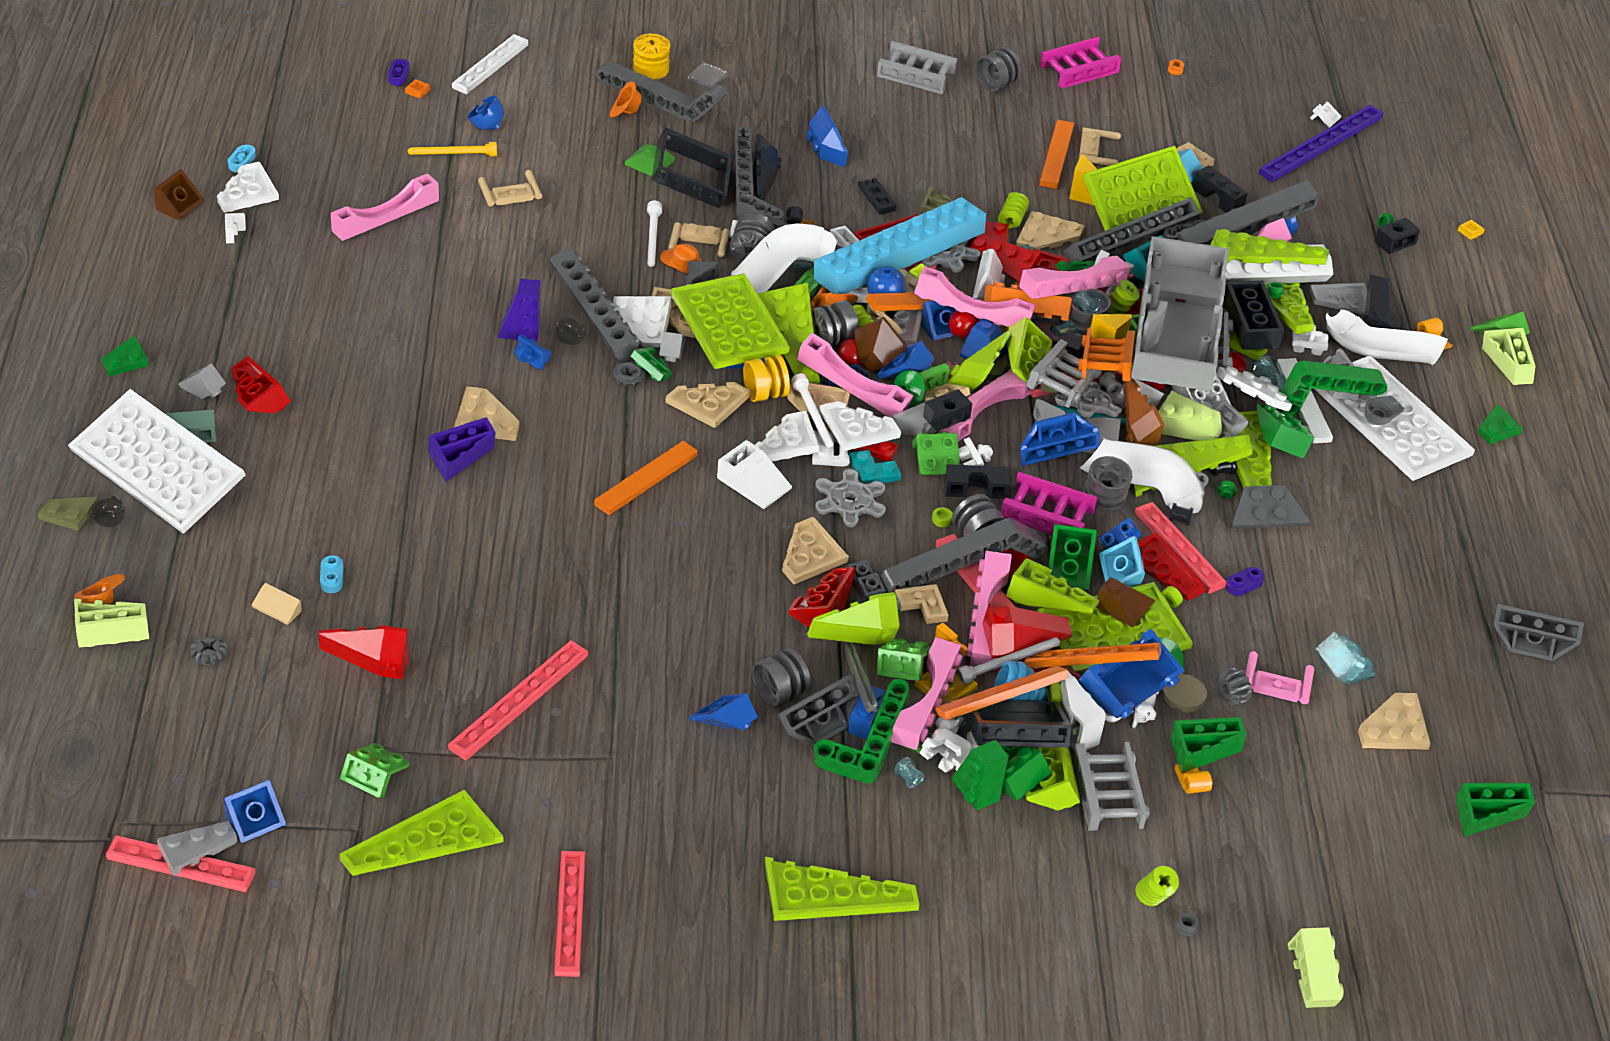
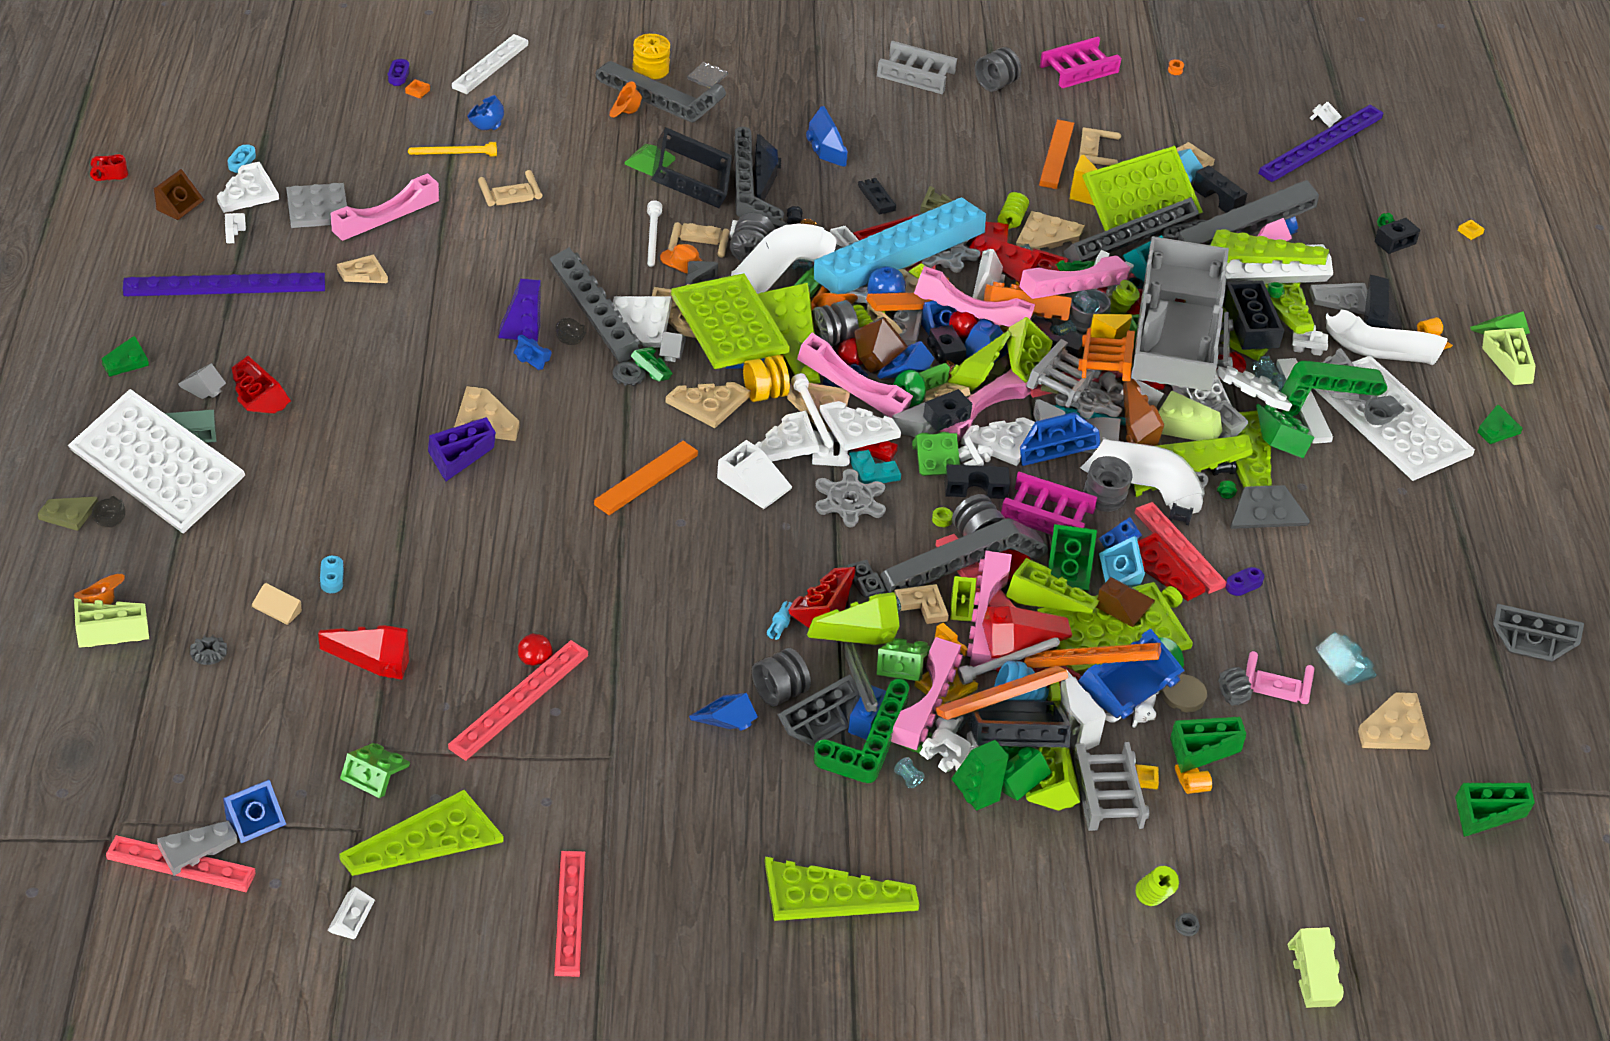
tan plate [782,517,849,585] -> none
none -> red piece [90,154,128,181]
none -> dark purple plate [123,272,325,296]
none -> light grey plate [286,183,347,228]
none -> white slope [328,887,375,939]
none -> tan wing [337,255,388,283]
none -> red hair [518,633,553,666]
none -> medium azure pin [767,601,792,640]
none -> black brick [927,325,967,367]
none -> lime slope [950,576,976,622]
none -> white plate [961,417,1035,466]
none -> yellow tile [1135,764,1159,789]

